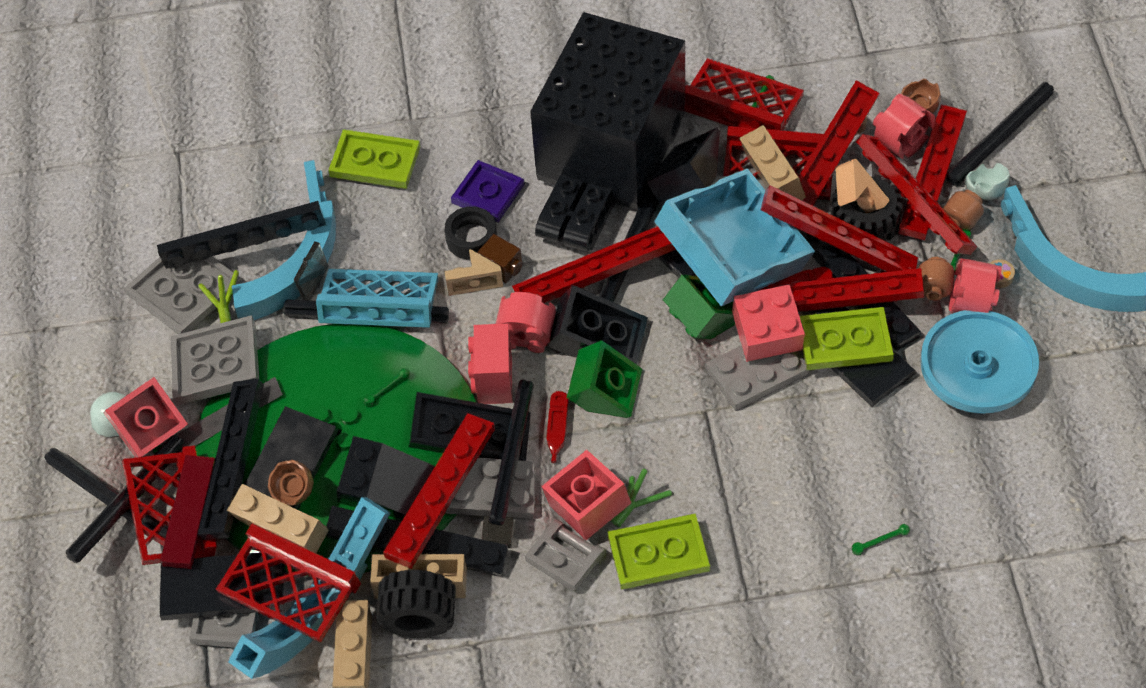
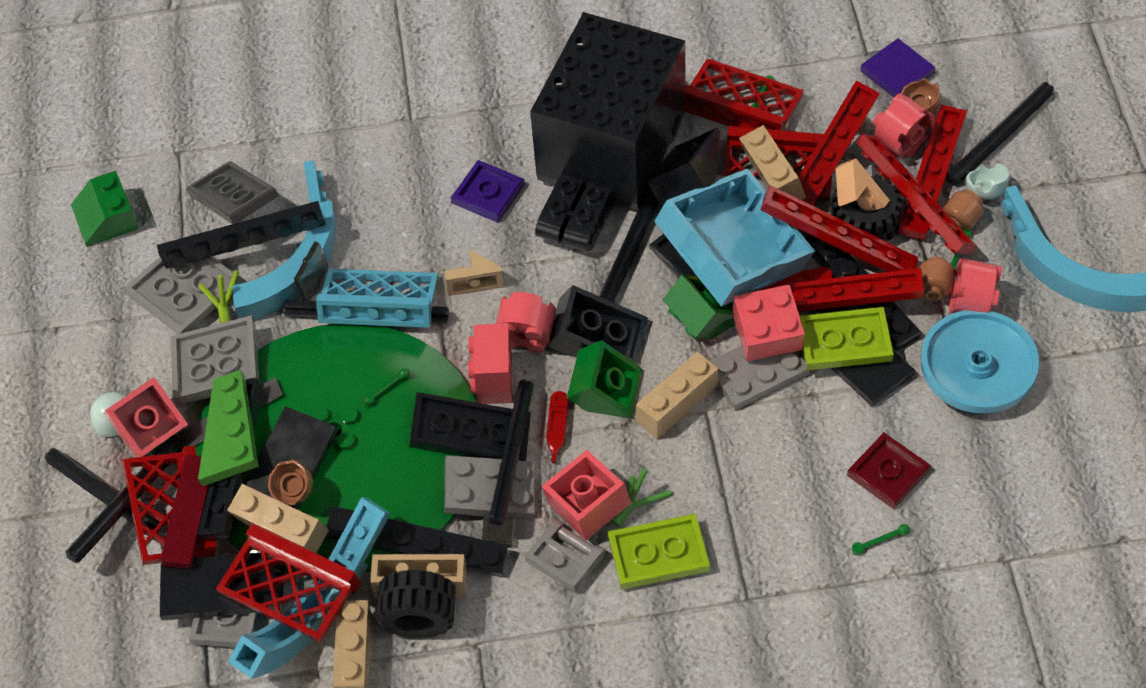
lime plate [328,129,421,189] -> none
black slope [337,436,435,519] -> none
red plate [383,413,495,569] -> none
black tyre [444,206,497,260] -> none
reddish brown brick [477,234,523,283] -> none
red plate [512,226,676,303] -> none
tan tile [990,259,1015,288] -> none
none -> green slope [71,170,138,247]
none -> dark grey tile [186,161,279,225]
none -> bright green wing [198,370,259,486]
none -> tan brick [636,351,718,440]
none -> dark red tile [847,432,931,509]
none -> dark purple tile [860,38,936,97]

